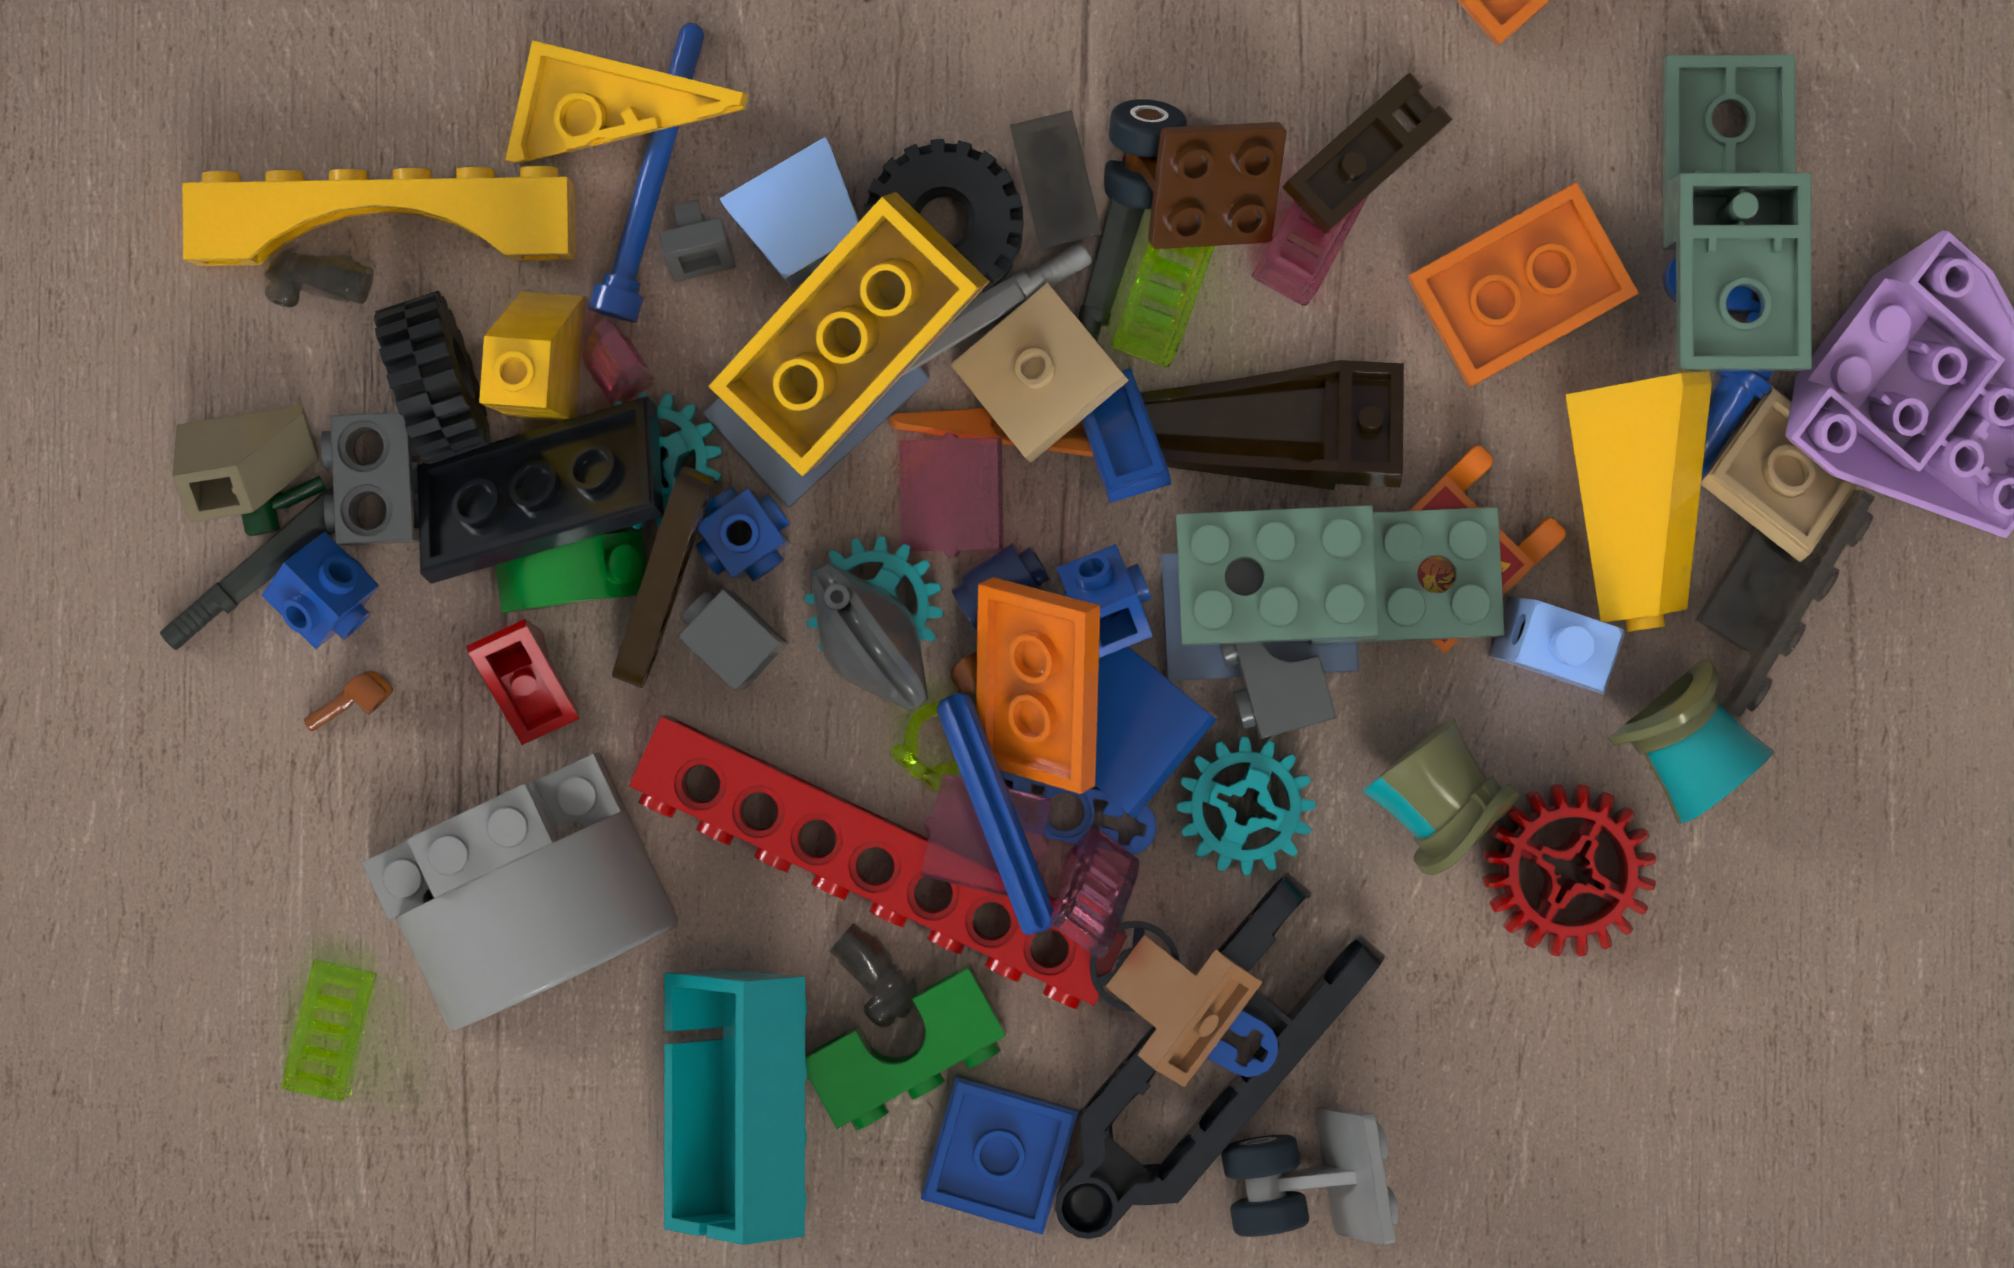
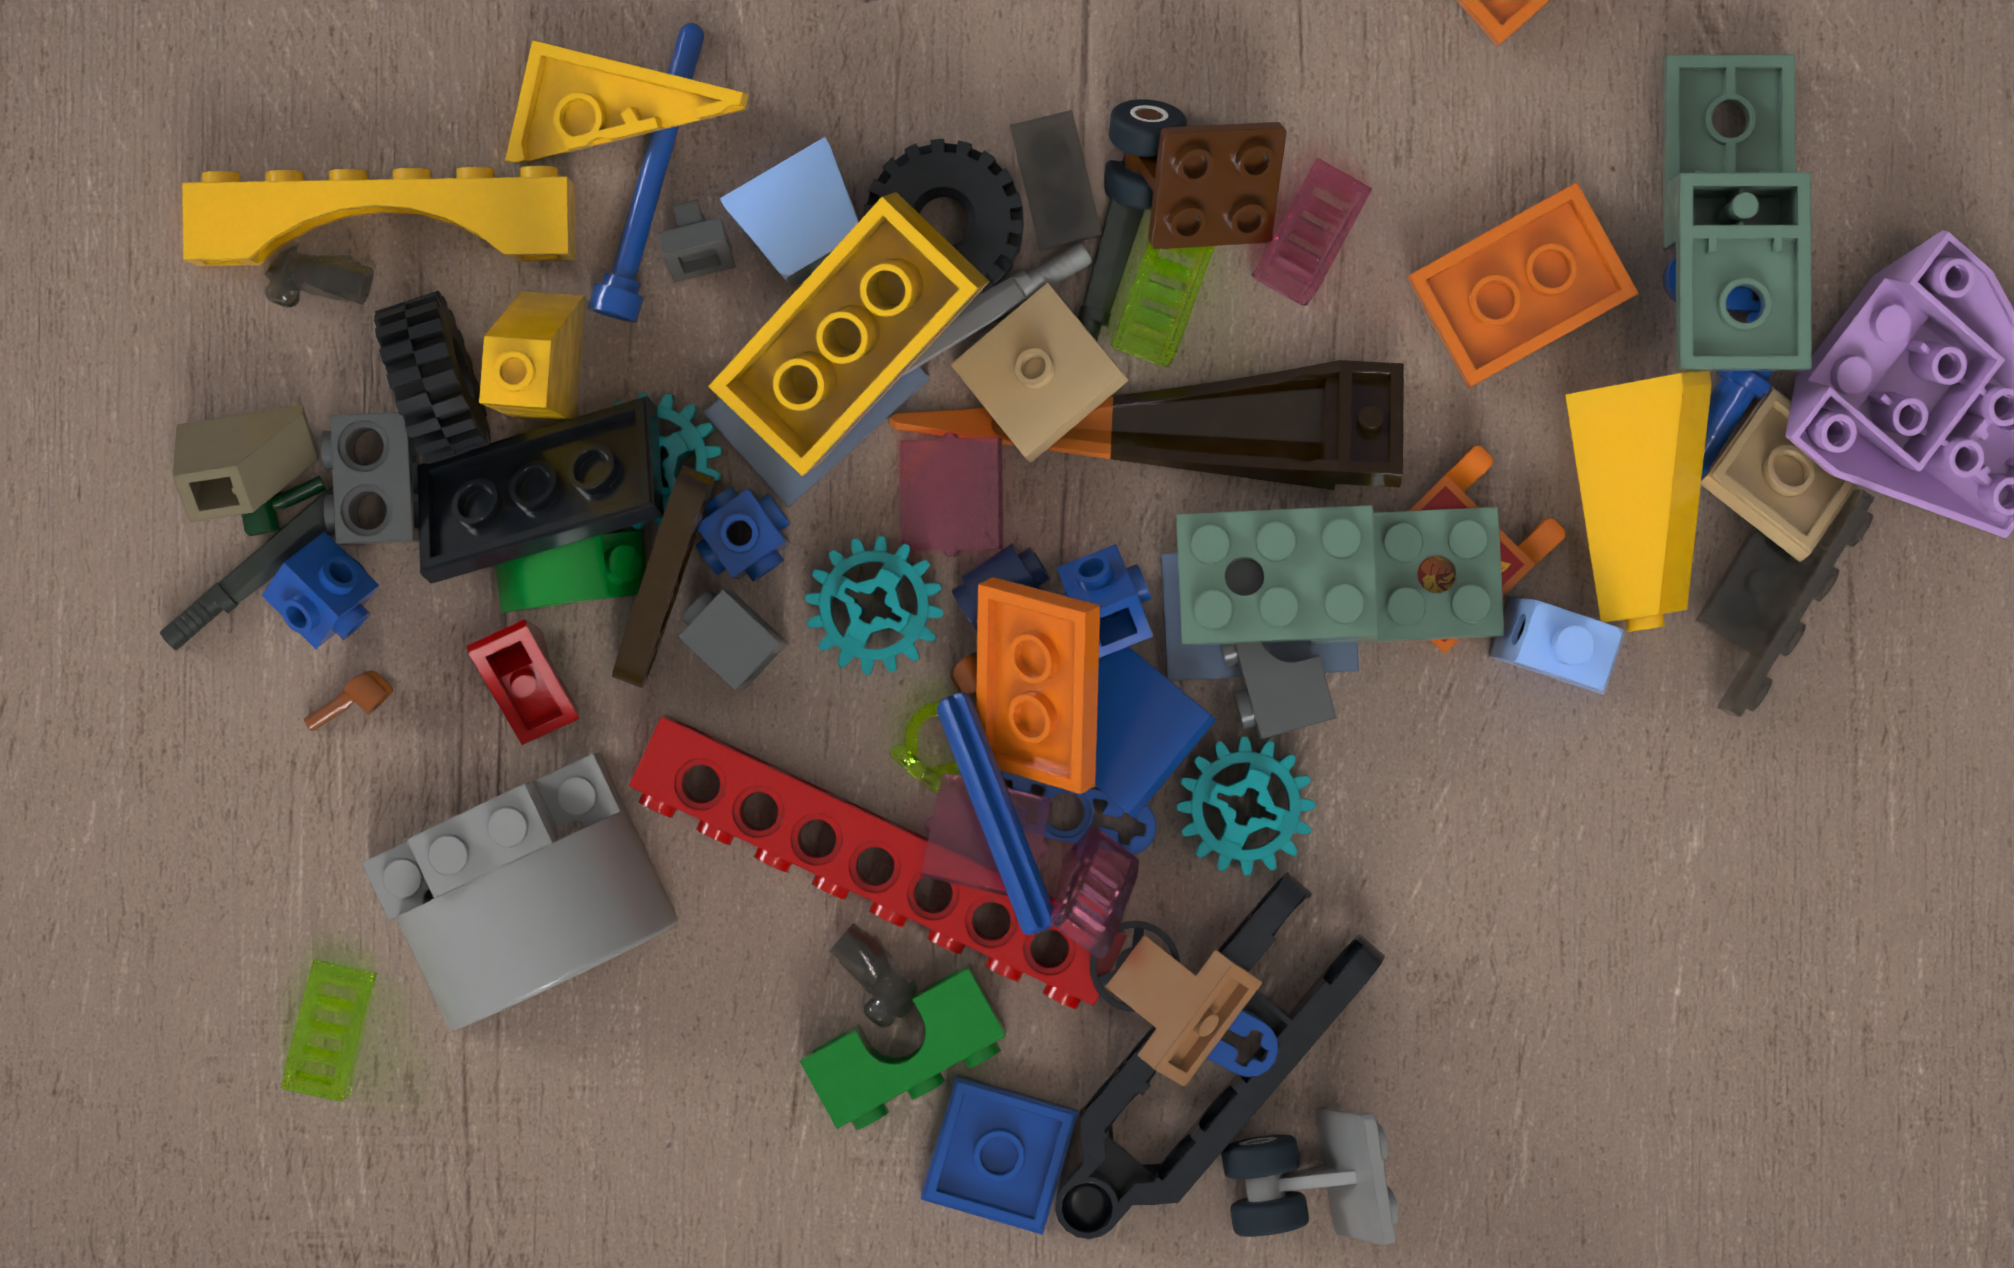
clear pink slope [582,319,655,406] -> none
teal piece [664,968,807,1245] -> none
dark grey hat [811,563,928,711] -> none
blue tile [1081,368,1171,503] -> none
dark brown plate [1282,73,1453,234] -> none
olive hat [1362,718,1519,875] -> none
red gear [1482,784,1656,957] -> none
hat [1608,659,1774,824] -> none

